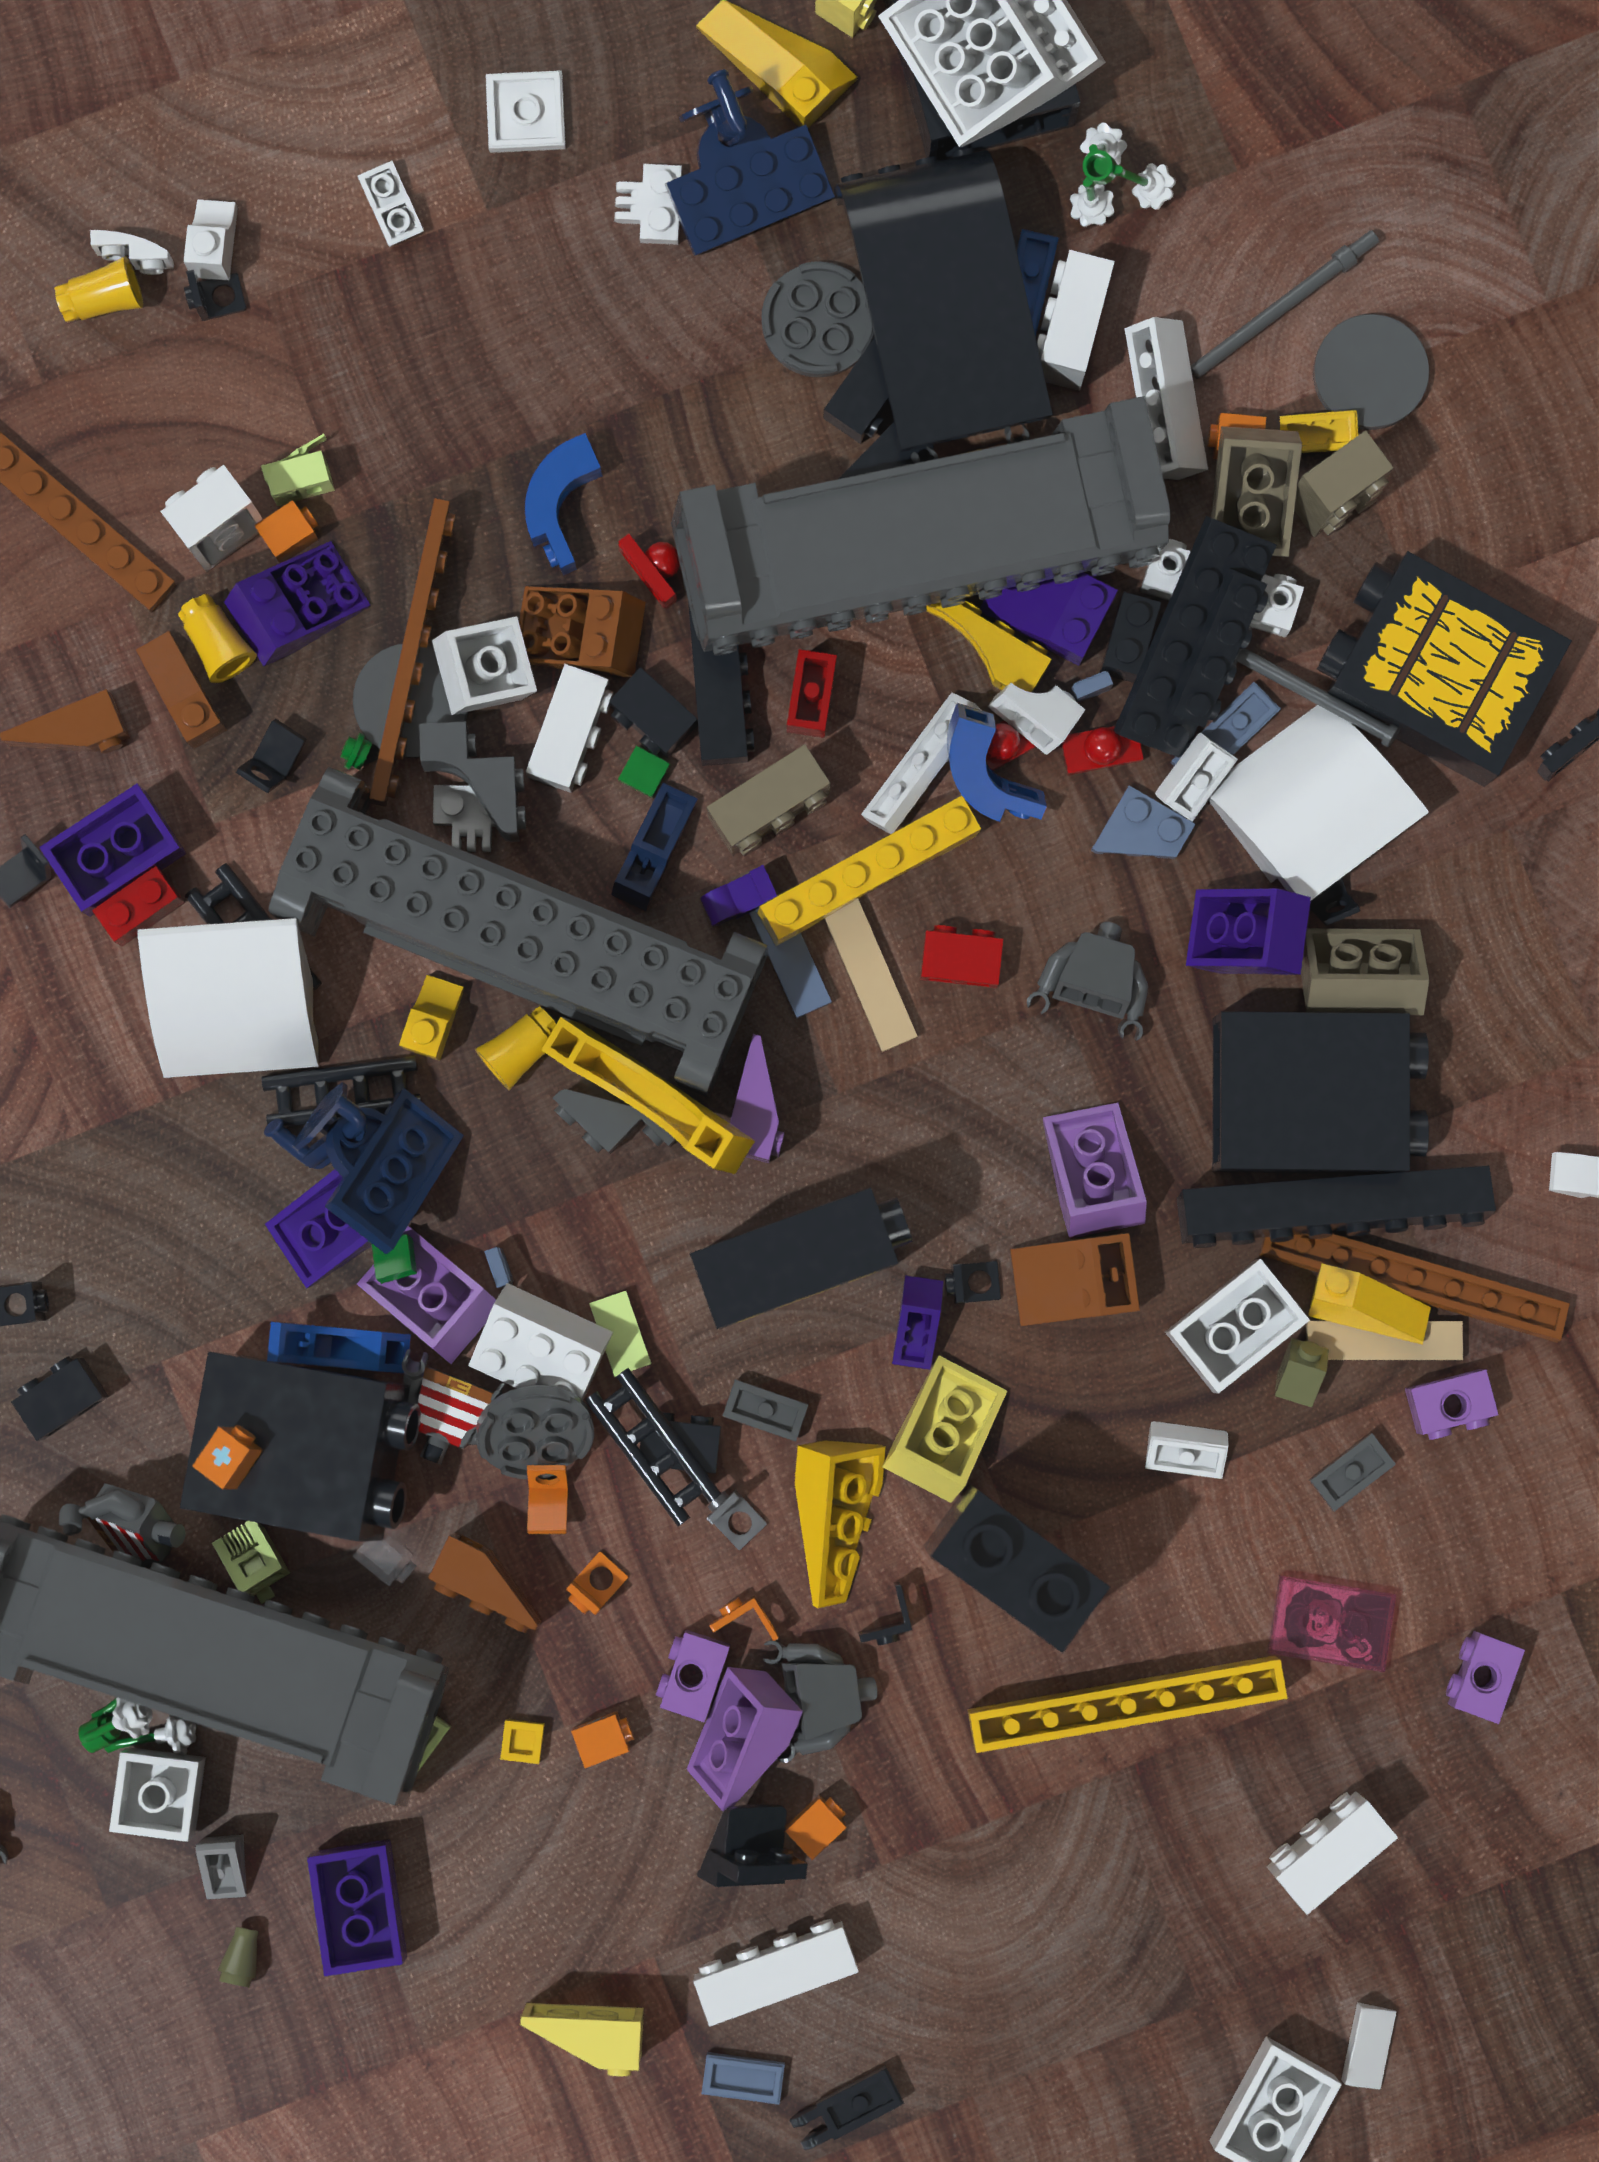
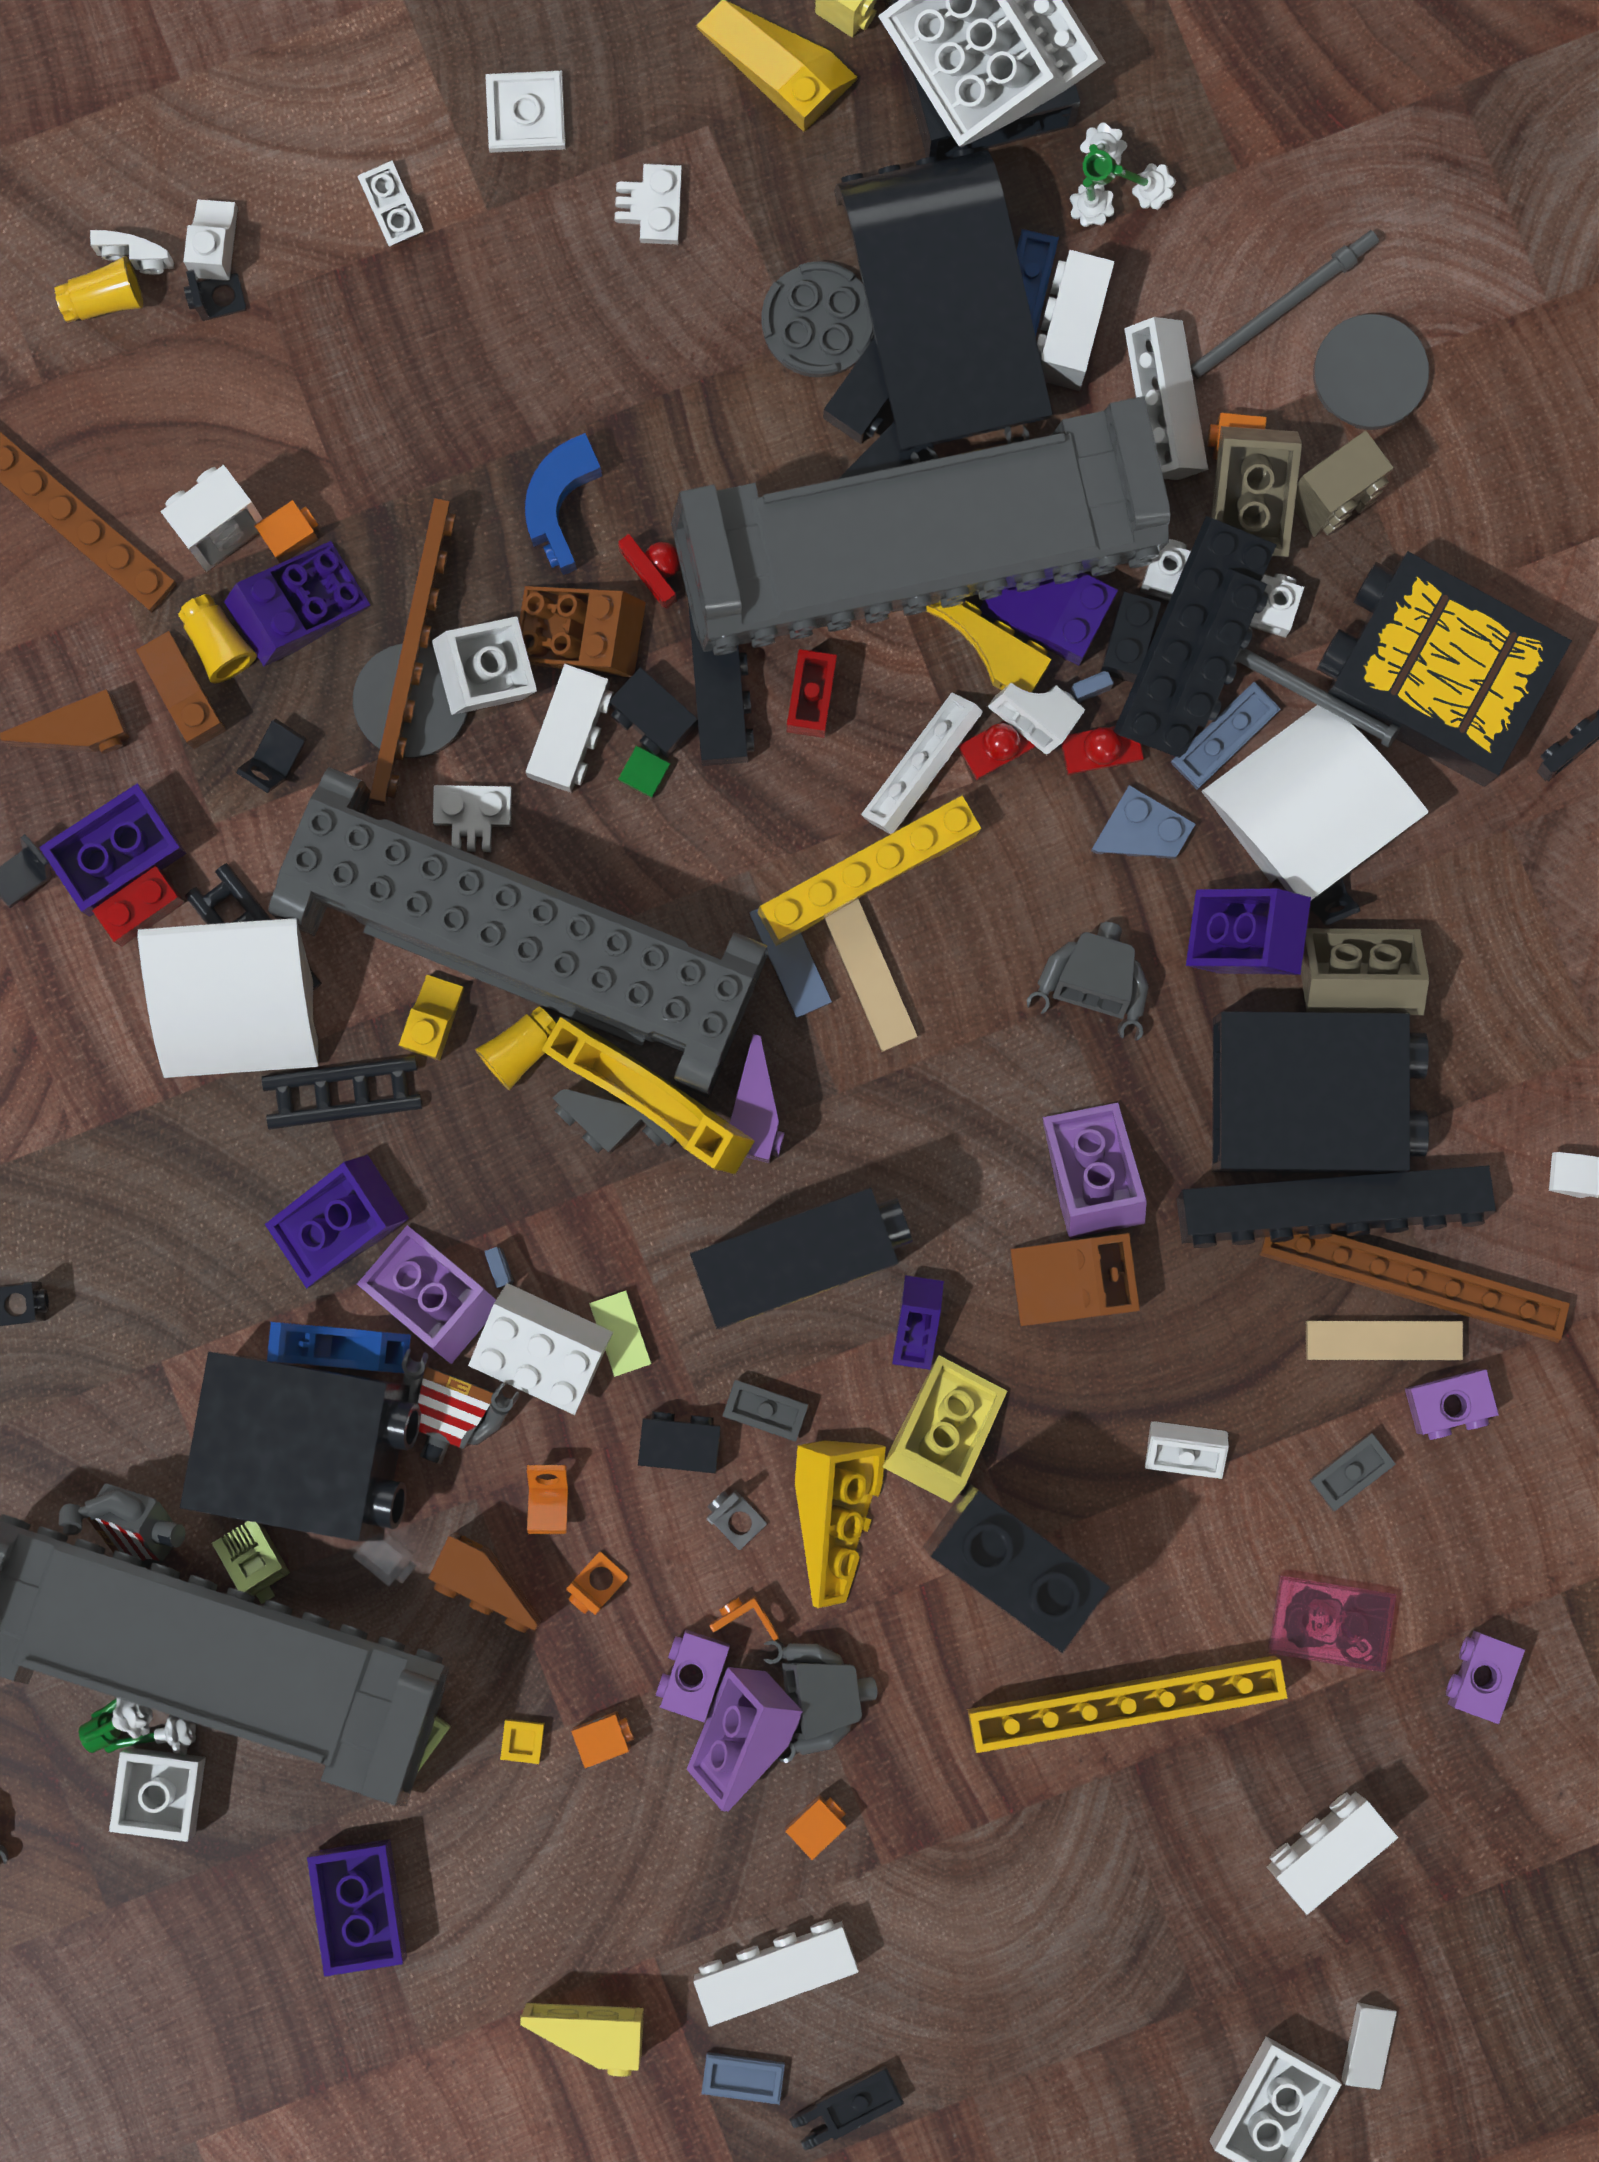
black brick [11,1356,109,1441] -> none
orange brick [192,1425,263,1489] -> none
light grey slope [195,1835,247,1899] -> none
olive cone [218,1927,259,1988] -> none
yellowish green piece [261,434,335,506] -> none
dark blue plate [264,1082,464,1254] -> none
green plate [340,732,372,770] -> none
green tile [372,1234,417,1284] -> none
dark grey arch [419,721,526,842] -> none
dark grey tile [476,1385,594,1479] -> none
black bar [584,1367,722,1526] -> none
dark blue slope [611,783,698,911] -> none
dark blue plate [665,69,835,256] -> none
black piece [697,1804,808,1887] -> none
dark purple leg [700,865,777,927] -> none
dark tan brick [706,744,830,856] -> none
black bracket [858,1582,912,1645] -> none
red brick [920,925,1003,988] -> none
black bracket [945,1261,1001,1304] -> none
blue arch [947,703,1047,822] -> none
white slope [1155,733,1238,821] -> none
white brick [1165,1259,1310,1394] -> none
olive brick [1275,1338,1329,1407] -> none
yellow plate [1280,409,1358,453] -> none
yellow slope [1308,1264,1431,1345] -> none

